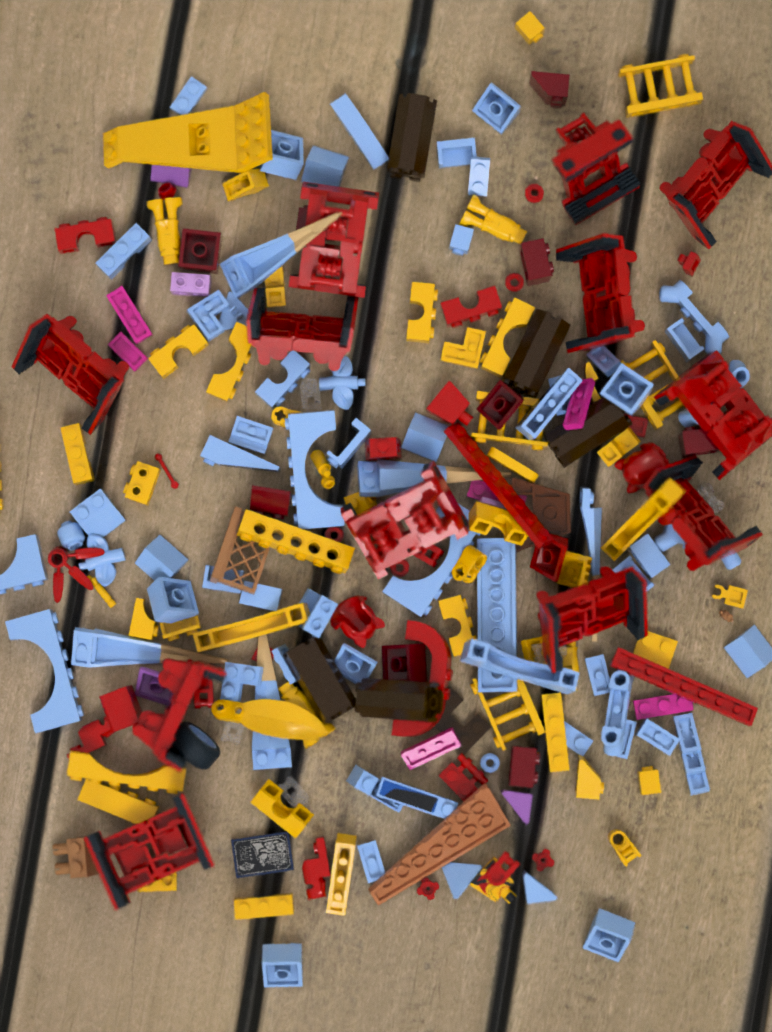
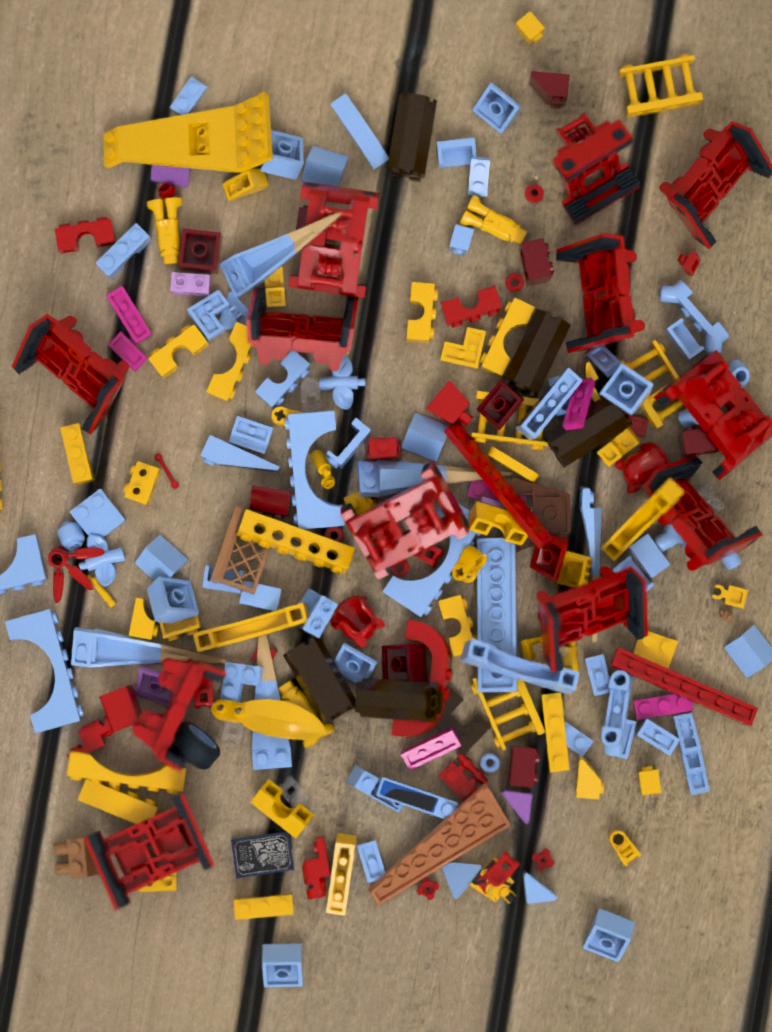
light blue plate [271,643,297,685] -> none

